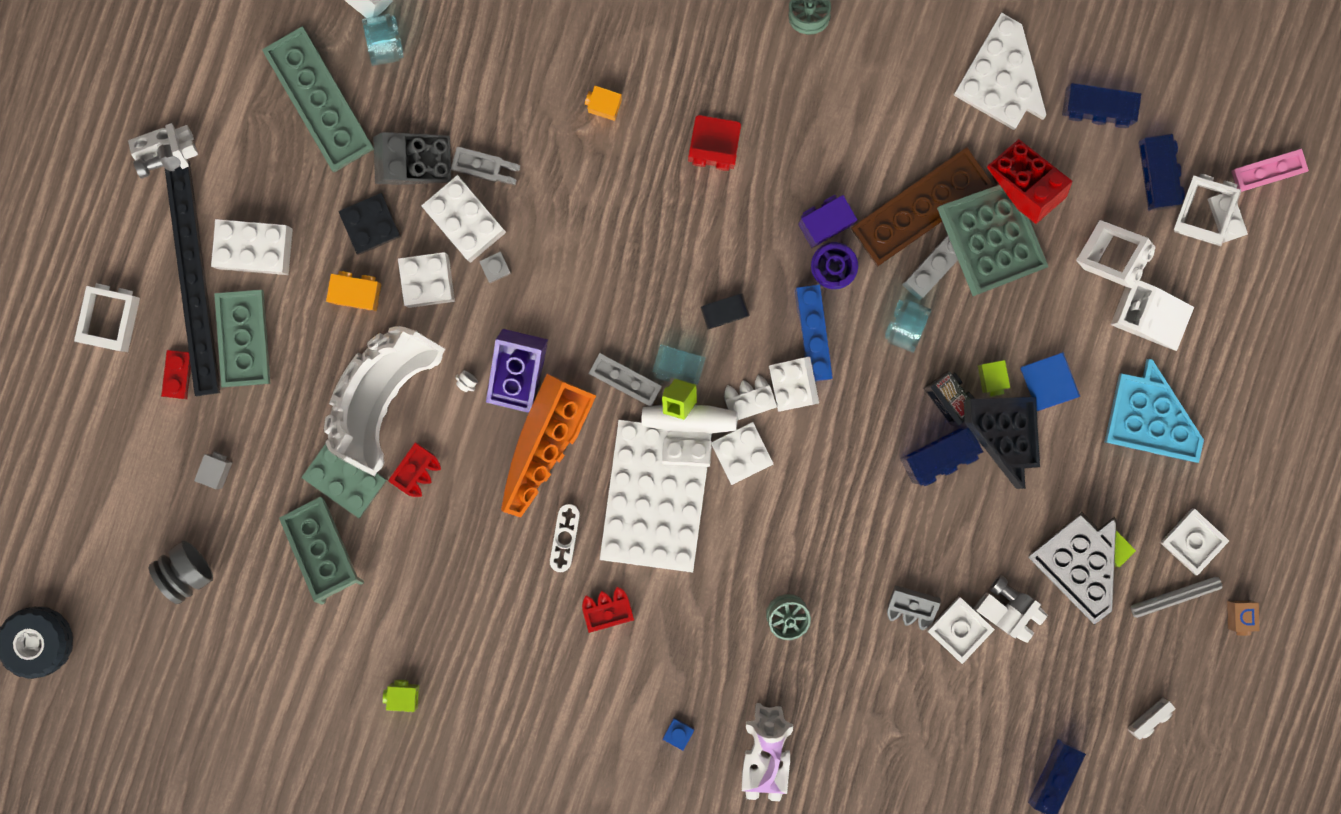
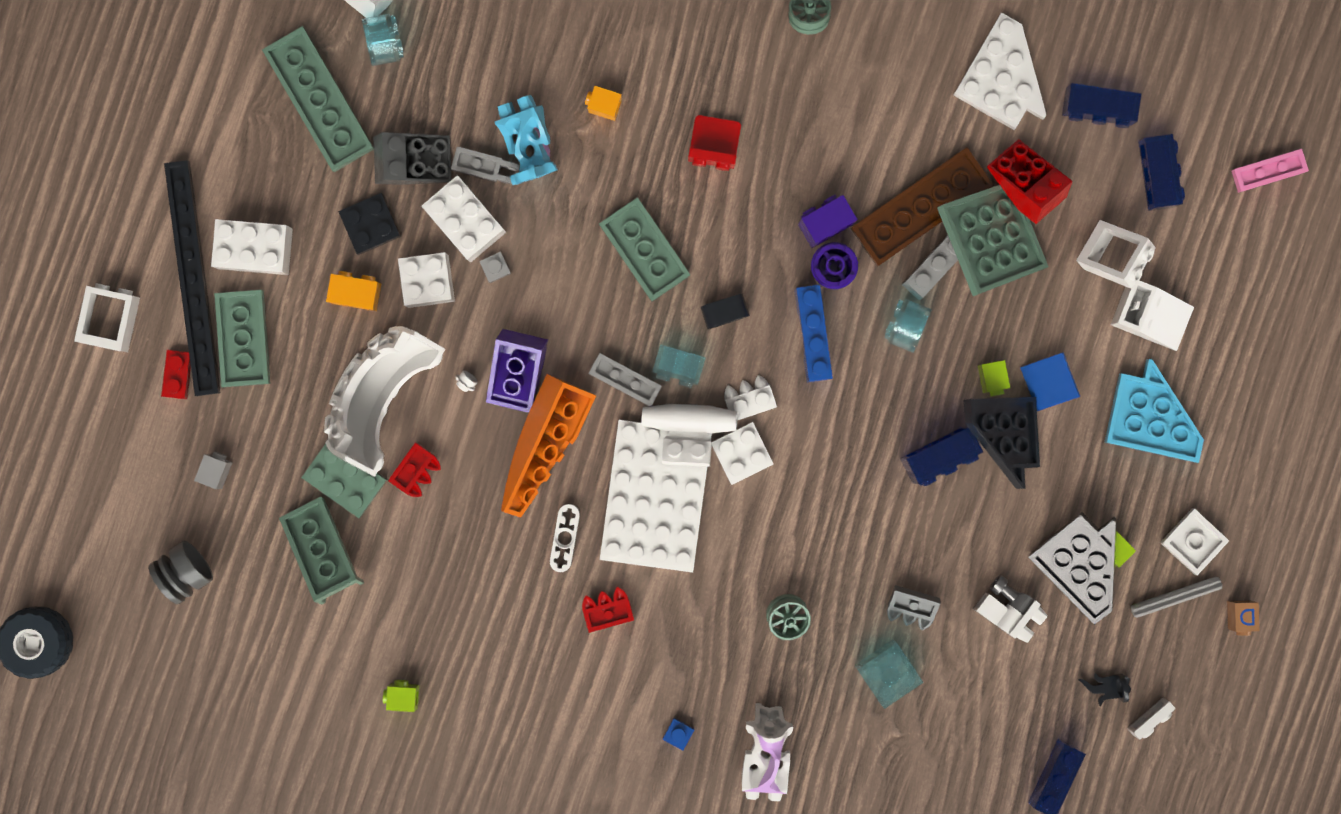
white hips [128,123,198,179] -> none
lime brick [662,379,697,420] -> none
white plate [769,357,819,412] -> none
slope [923,371,975,426] -> none
white plate [926,596,995,664] -> none
white window [1174,174,1241,246] -> none
white plate [1207,193,1248,243] -> none
none -> medium azure hips [495,95,558,185]
none -> sand green plate [599,197,691,302]
none -> clear light blue brick [855,640,924,709]
none -> black piece [1078,673,1131,707]

